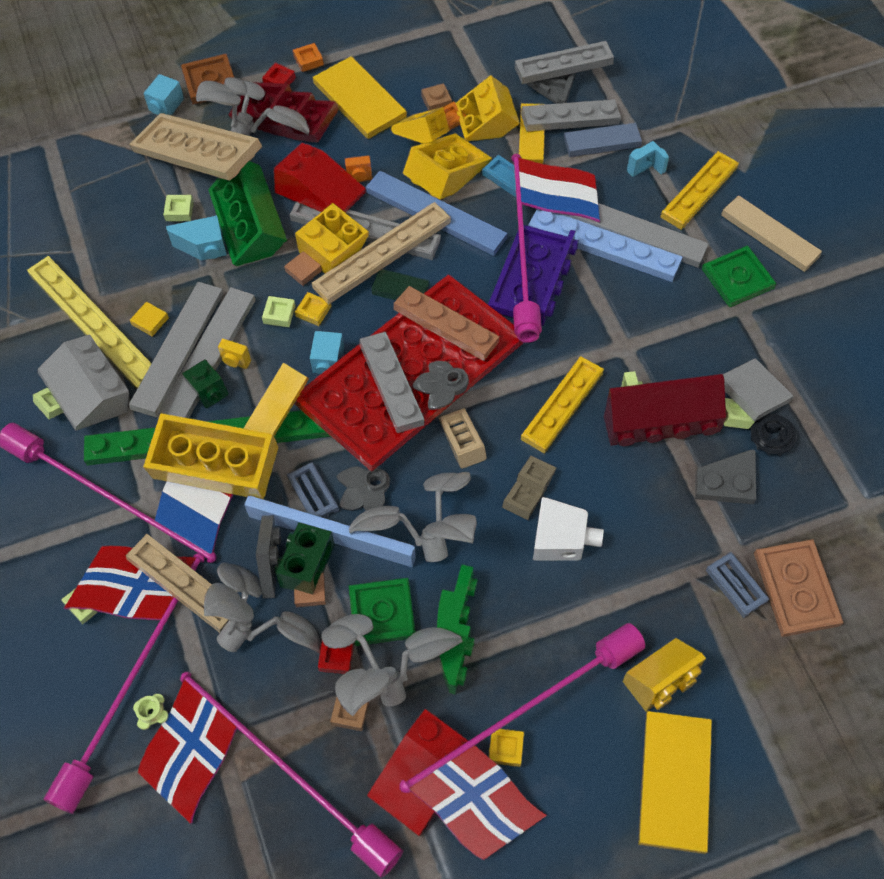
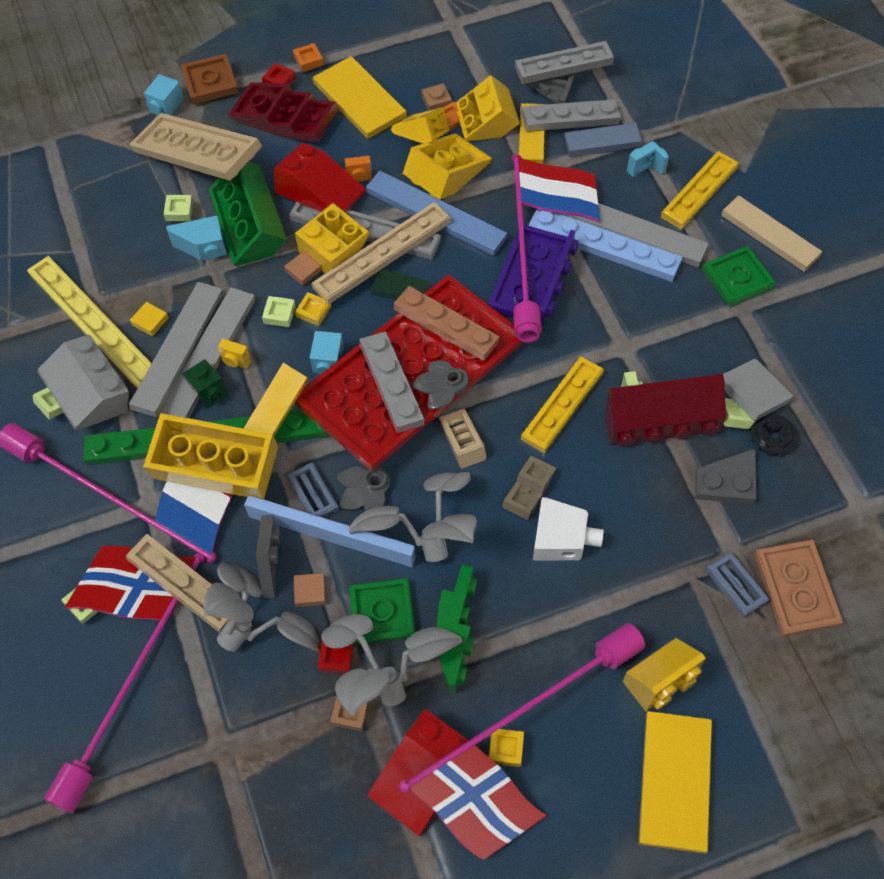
yellowish green plate [133,694,168,730] -> none
flag [138,672,403,878] -> none
light grey plant [196,77,309,136] -> none
dark green brick [275,522,335,595] -> none
dark azure tile [482,155,516,197] -> none

